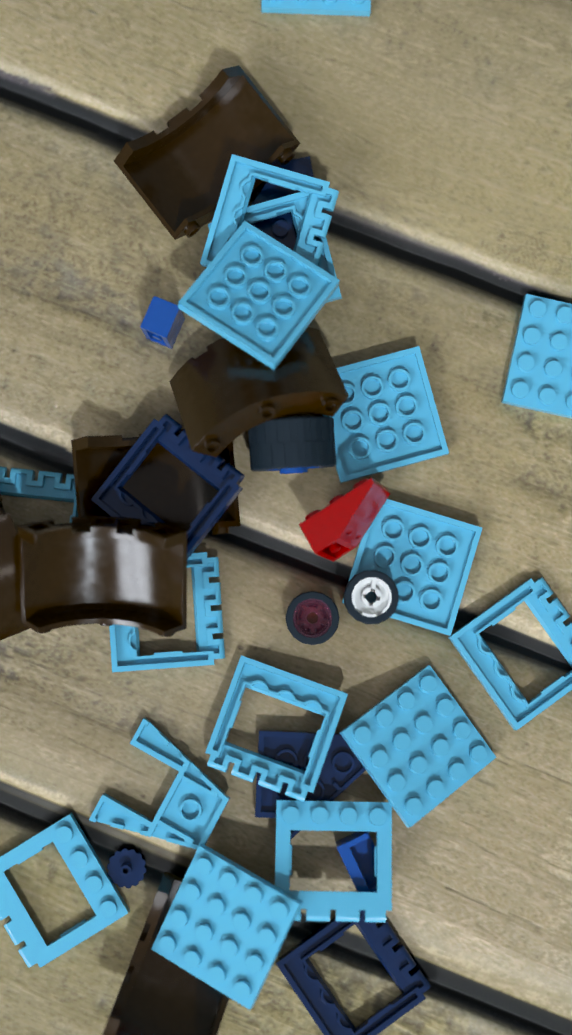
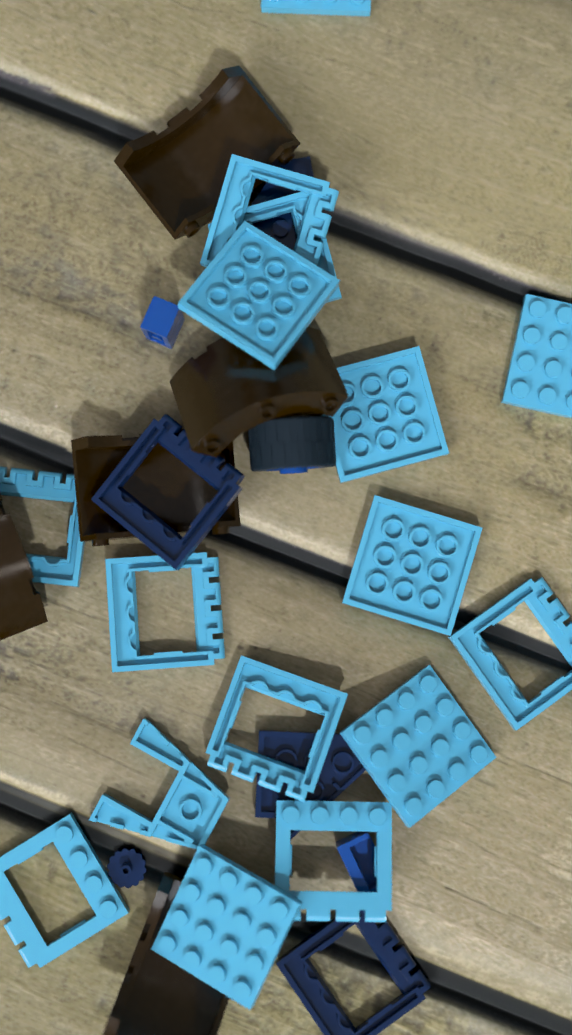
dark brown panel [18,516,187,637] -> none
wheel [286,591,339,645] -> none
red slope [299,478,391,562] -> none
wheel [344,570,399,624] -> none

